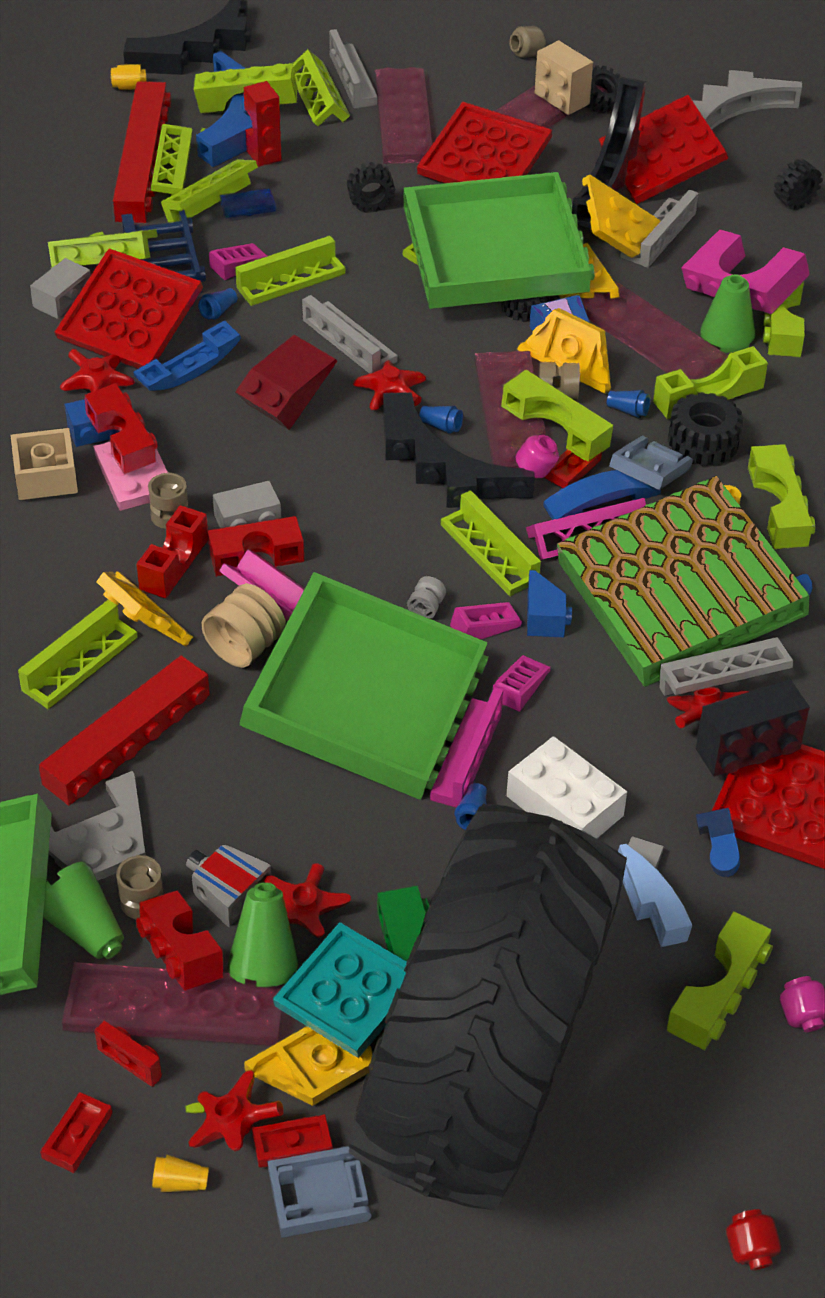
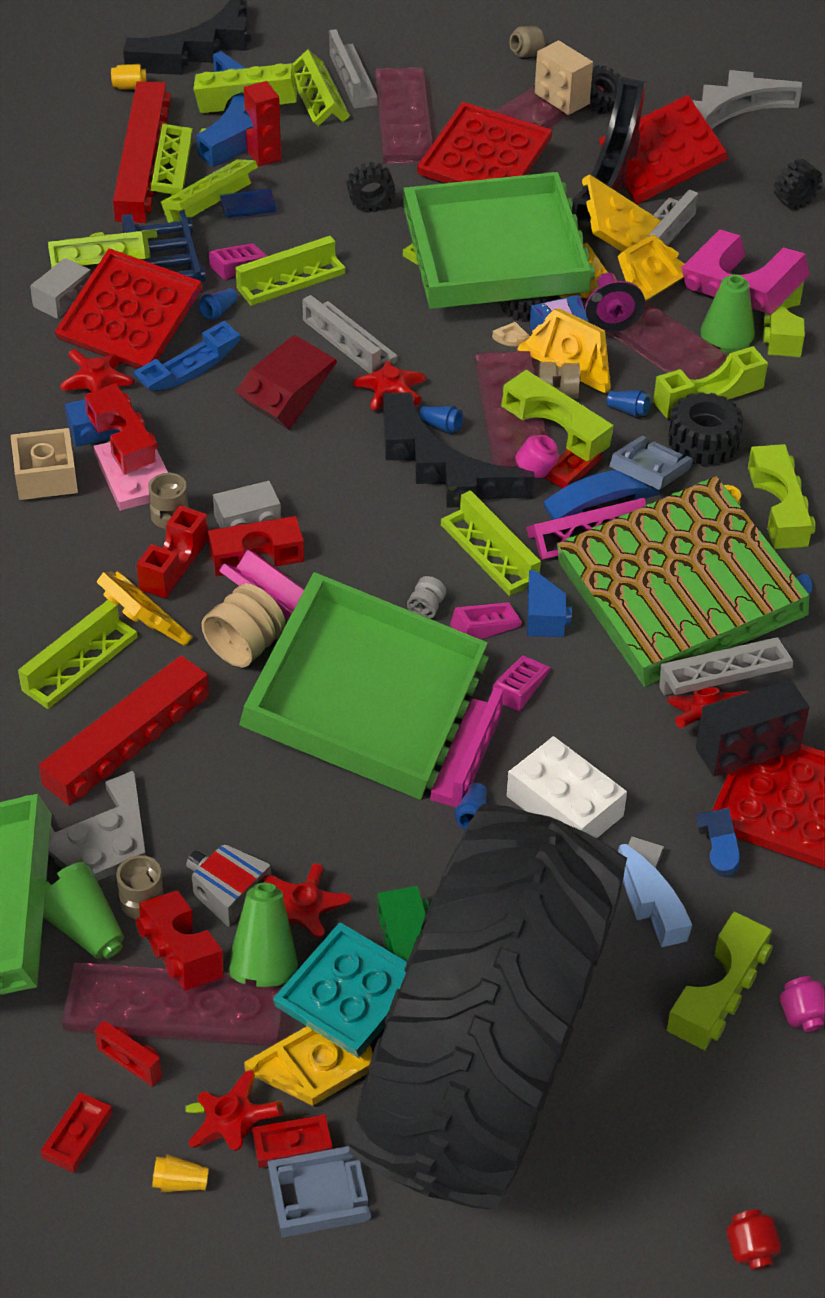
none -> tan tile [492,322,530,347]
none -> piece [585,272,645,332]
none -> yellow wing [618,234,684,302]

